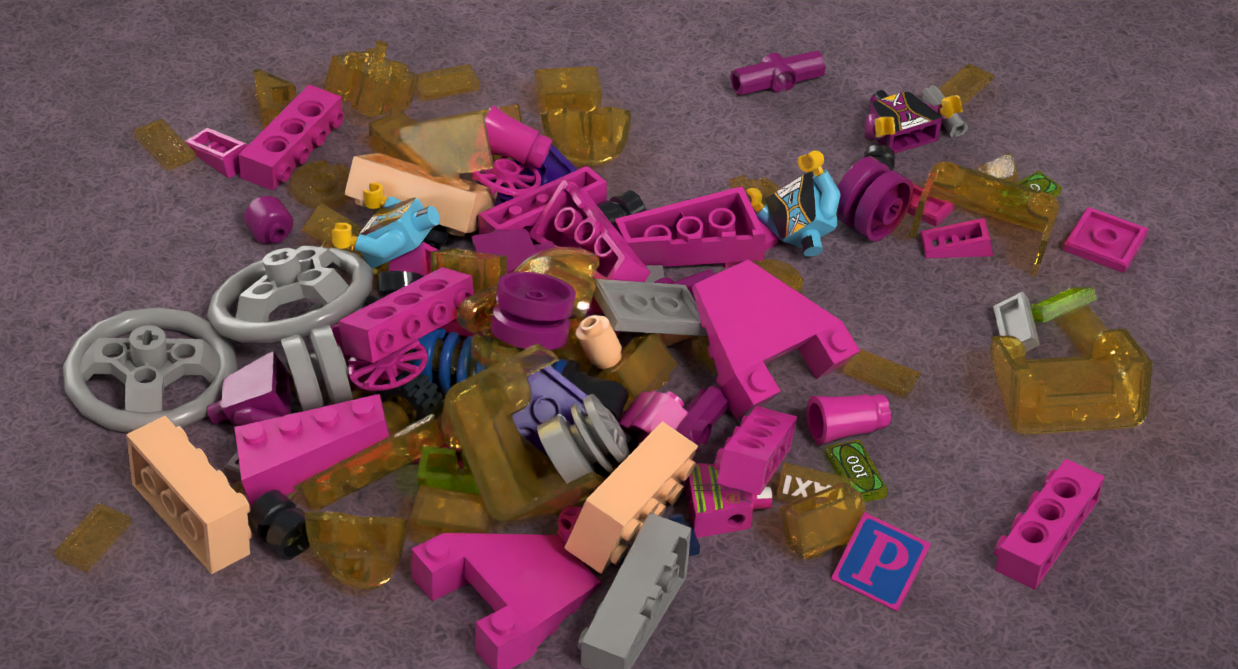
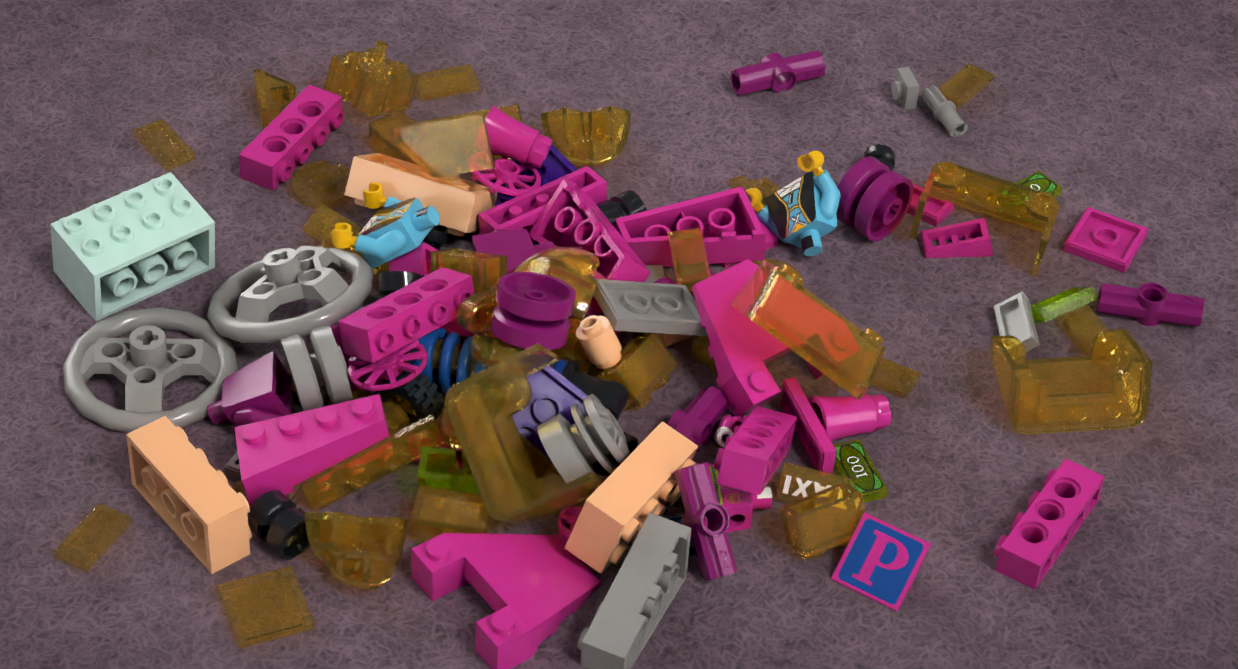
dark pink slope [184,128,248,178] -> none
magenta head [244,196,293,245] -> none
clear yellow brick [534,66,602,116] -> none
dark pink brick [618,391,688,446] -> none
torso [864,90,963,154] -> none
clear yellow slope [977,153,1018,191] -> none
none -> light aqua brick [50,172,215,321]
none -> clear yellow tile [217,565,314,649]
none -> clear yellow tile [667,228,711,291]
none -> magenta piece [674,462,737,581]
none -> arm [714,414,743,447]
none -> windscreen [731,259,886,400]
none -> dark pink tile [780,377,836,476]
none -> light grey plate [891,67,920,110]
none -> magenta piece [1097,282,1204,327]

